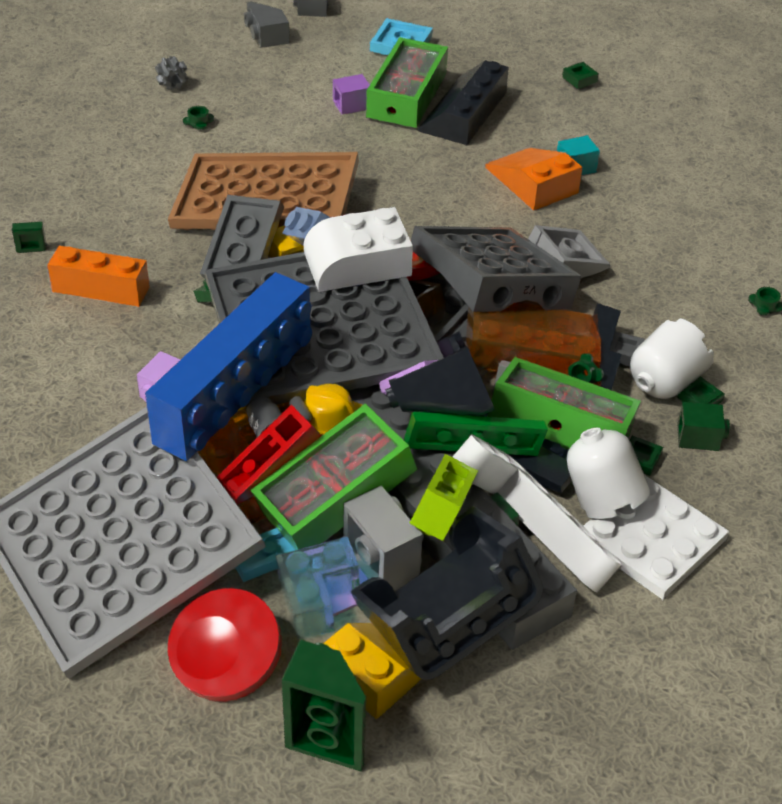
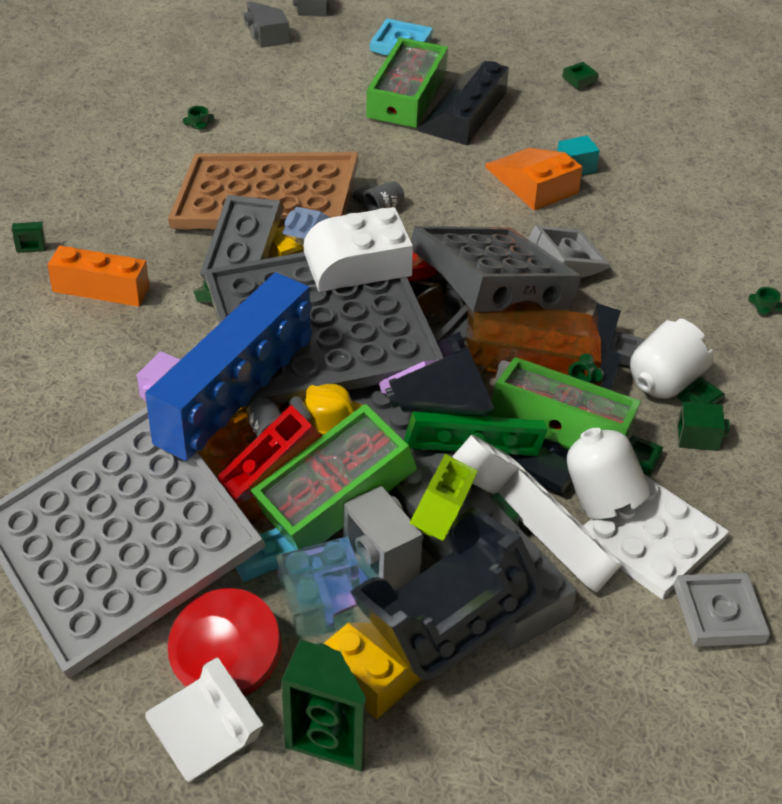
dark grey gear [155,56,188,90] -> none
medium lavender brick [333,74,371,115] -> none
none -> white bracket [145,657,263,782]
none -> dark grey piece [352,181,405,211]
none -> light grey plate [673,573,770,646]

